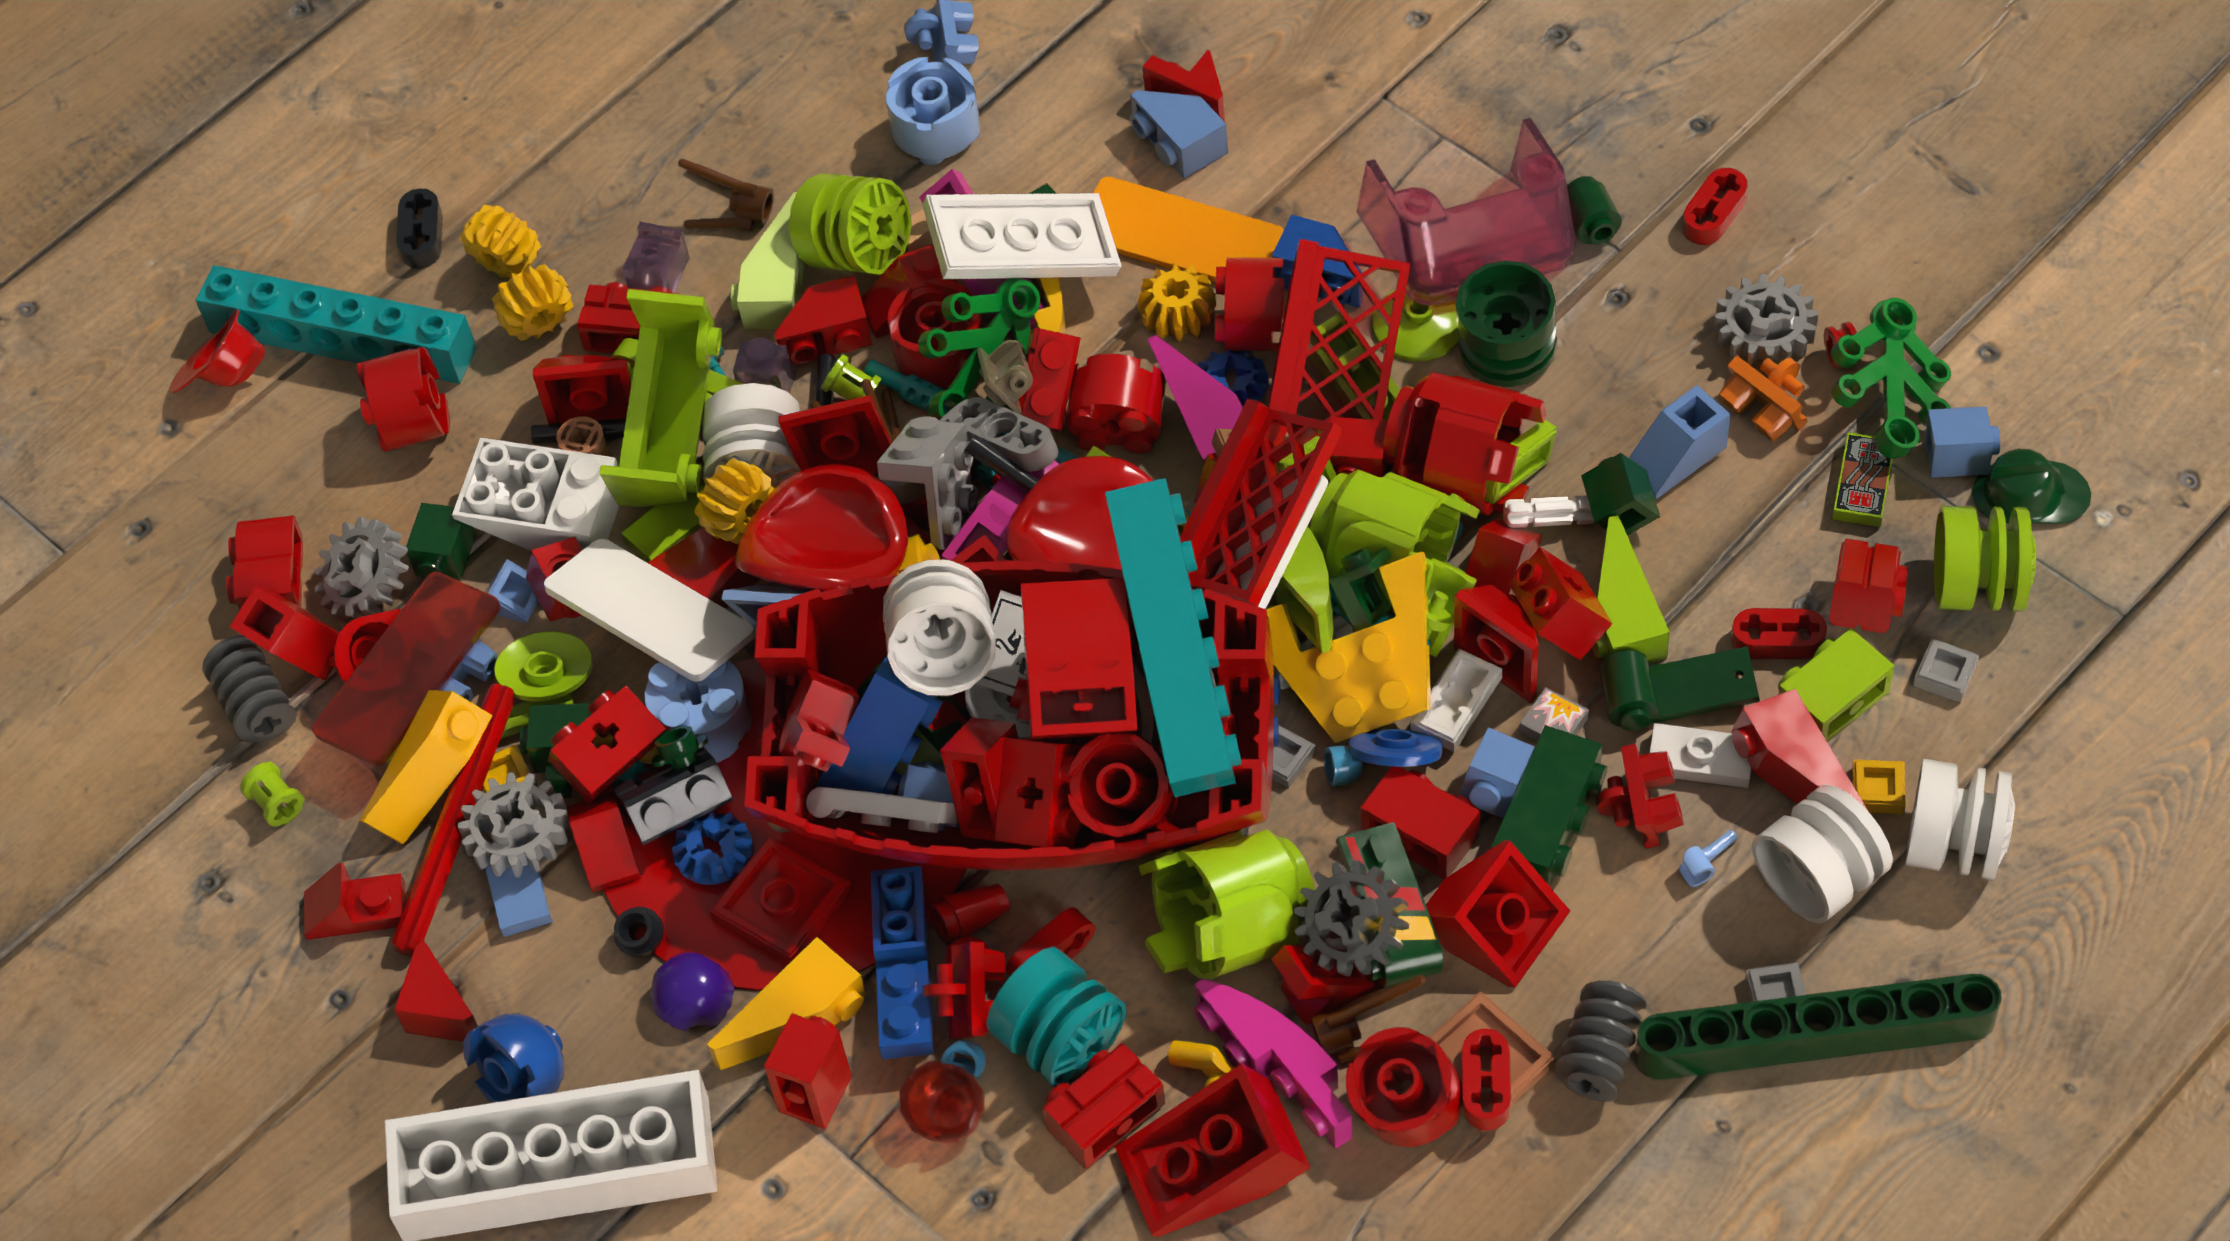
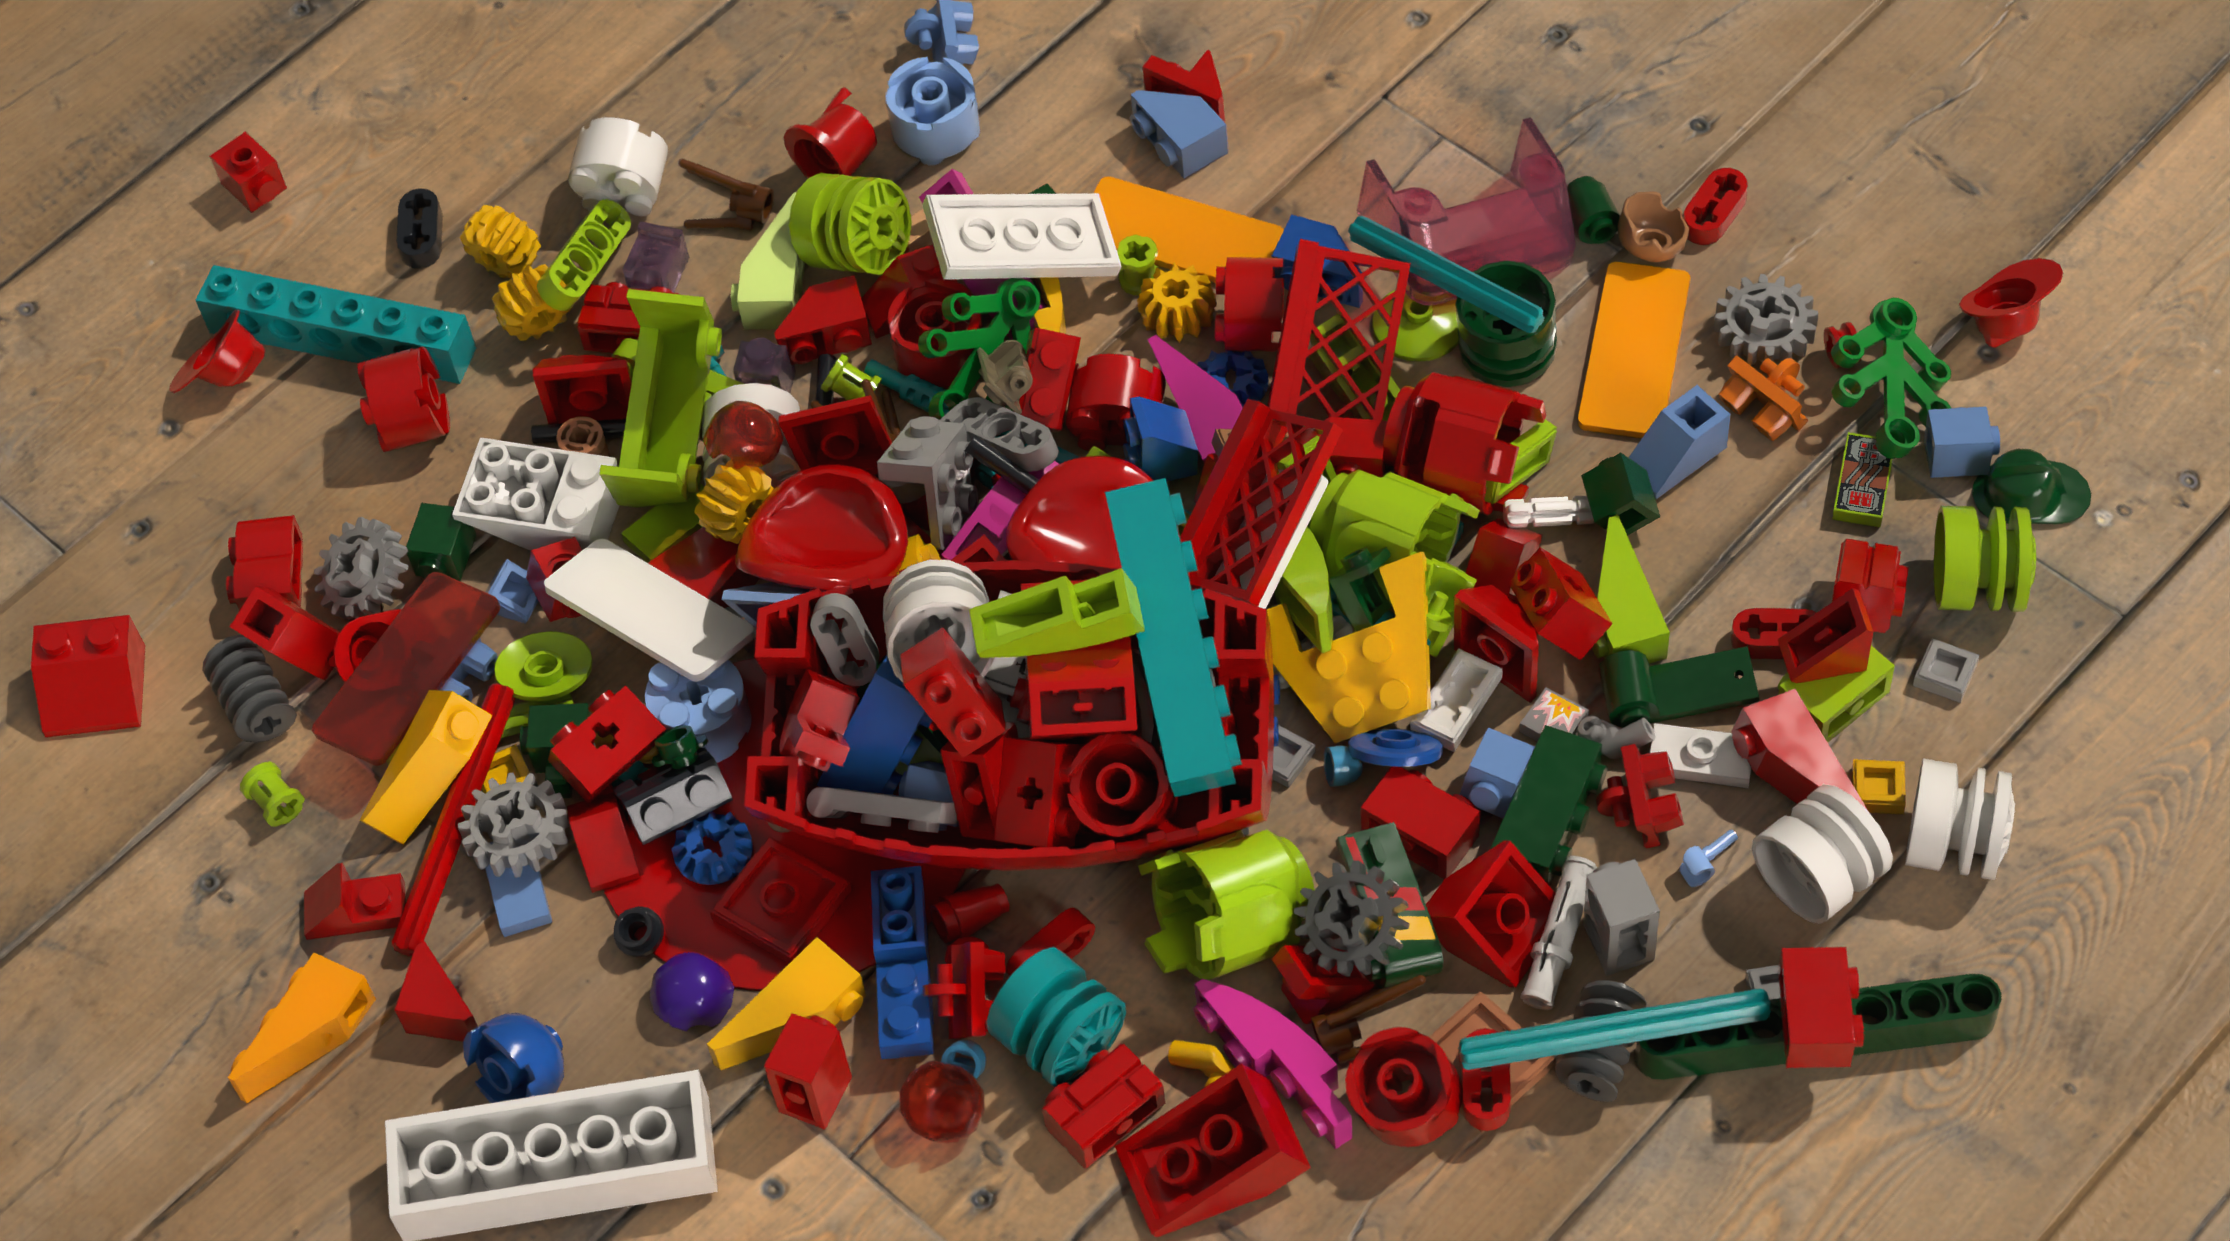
none -> red slope [31,615,145,738]
none -> red brick [210,131,287,213]
none -> light orange slope [228,953,376,1103]
none -> lime beam [537,199,631,311]
none -> white brick [568,117,668,216]
none -> clear red hair [703,401,783,469]
none -> red hat [784,87,877,178]
none -> light grey beam [810,593,880,687]
none -> red brick [900,628,1006,758]
none -> lime slope [969,568,1145,658]
none -> lime bush [1117,235,1158,296]
none -> blue slope [1123,396,1198,482]
none -> teal axle [1348,216,1545,333]
none -> teal axle [1458,988,1771,1070]
none -> white pin [1520,856,1598,1010]
none -> light grey arm [1577,716,1655,759]
none -> light orange piece [1578,262,1691,438]
none -> light grey brick [1583,859,1660,976]
none -> medium nougat hair [1618,191,1689,263]
none -> red slope [1777,588,1873,684]
none -> red brick [1778,947,1864,1068]
none -> red piece [1959,258,2064,348]

